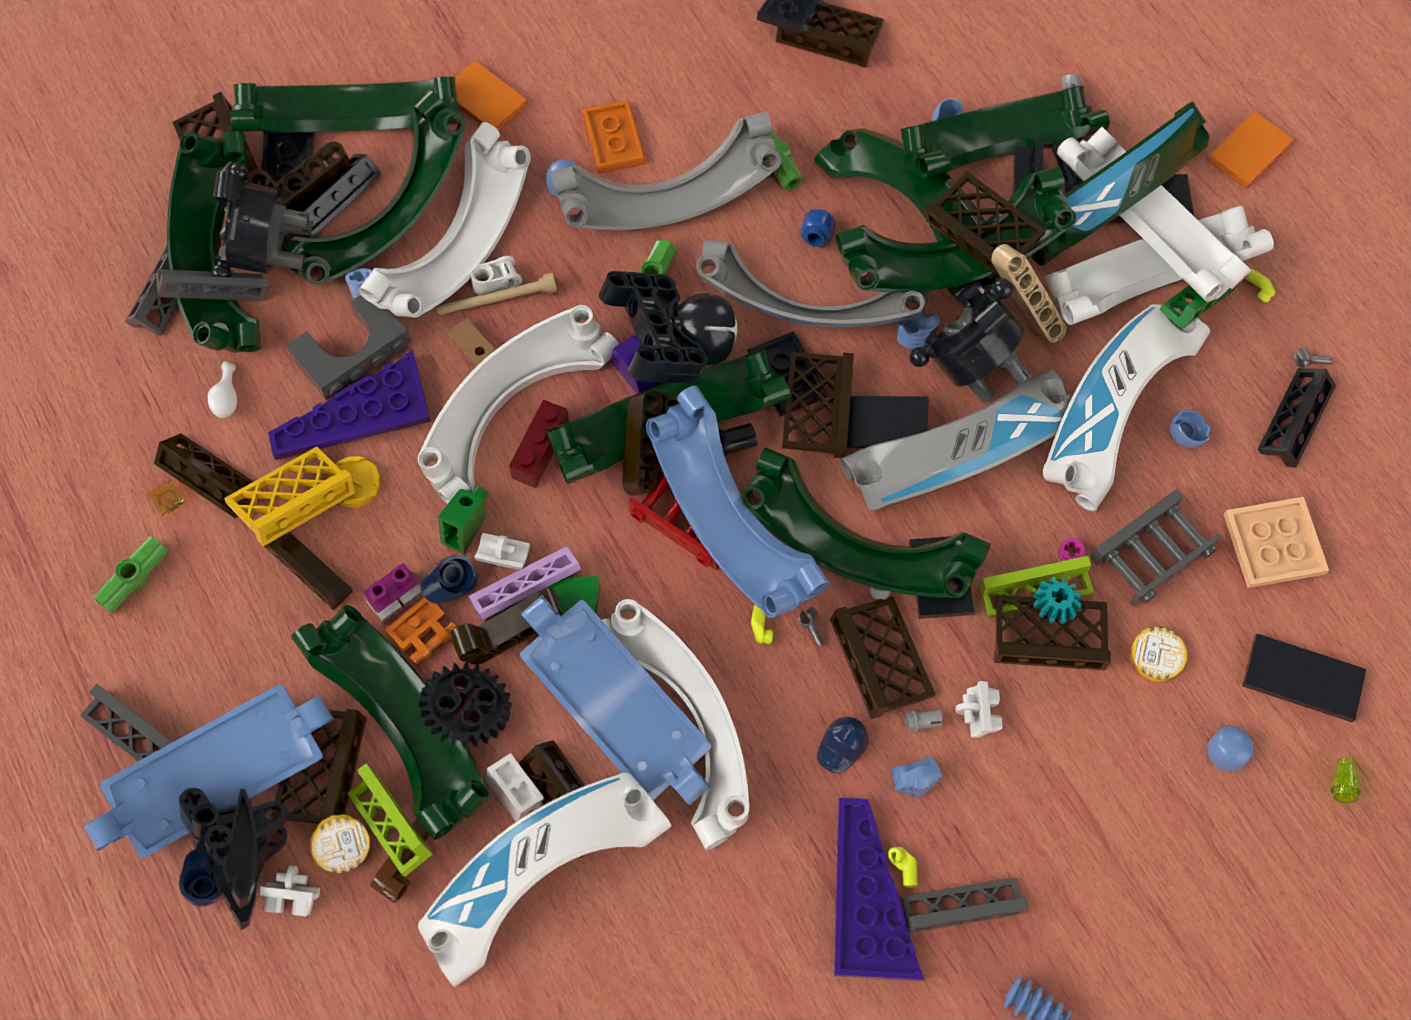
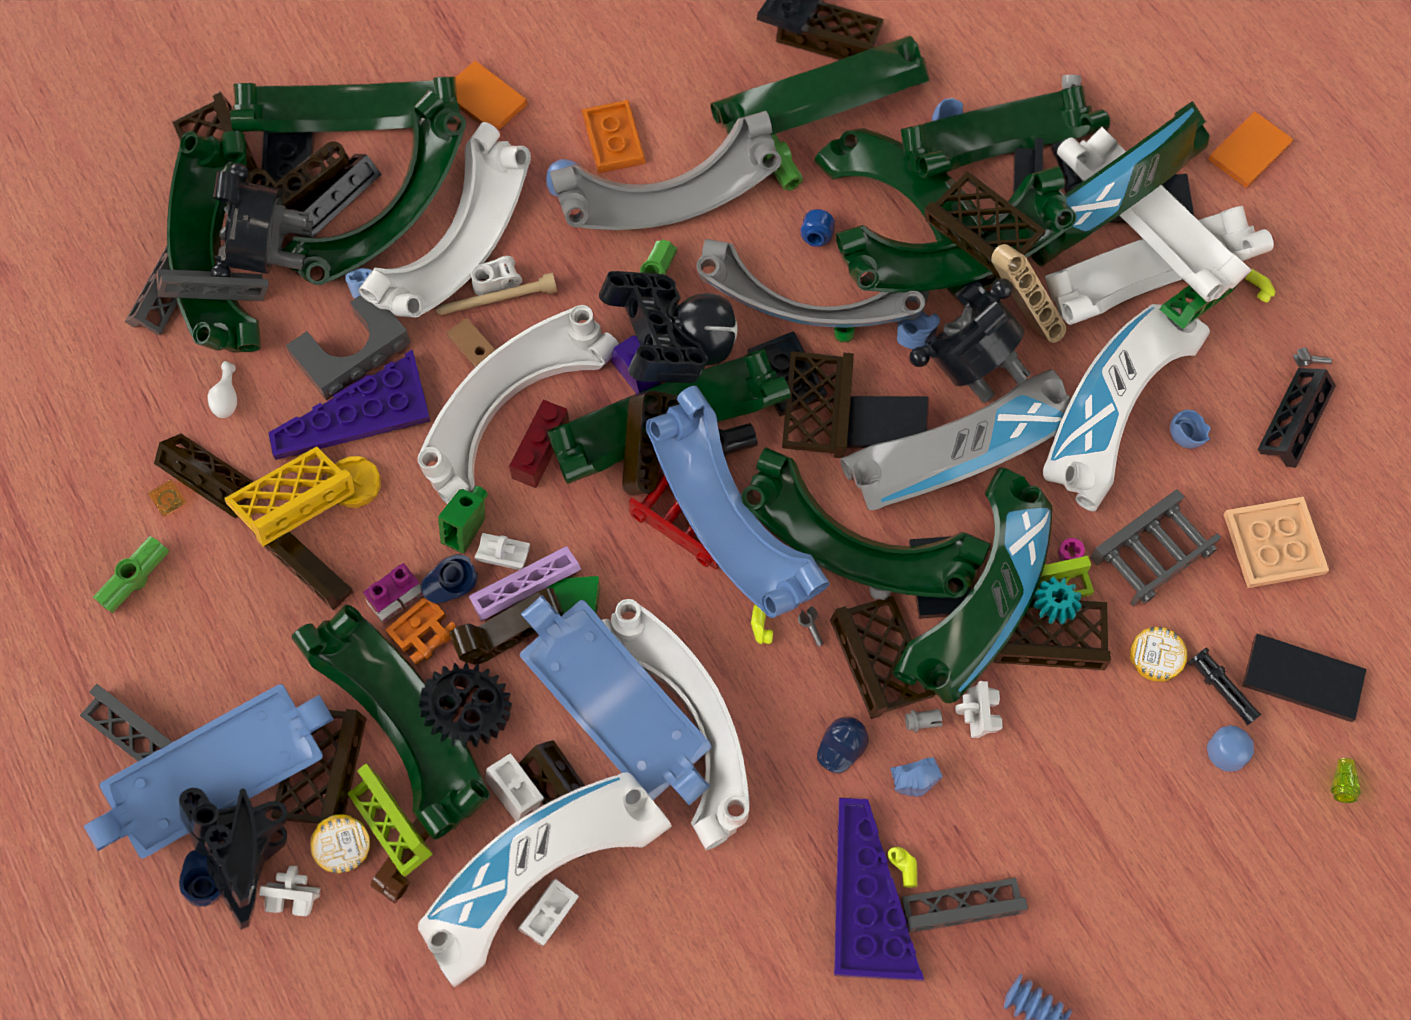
none -> white hinge [518,879,579,946]
none -> dark green panel [710,35,930,135]
none -> green hinge [834,327,855,343]
none -> dark green panel [893,467,1053,703]
none -> black pin [1188,647,1261,726]

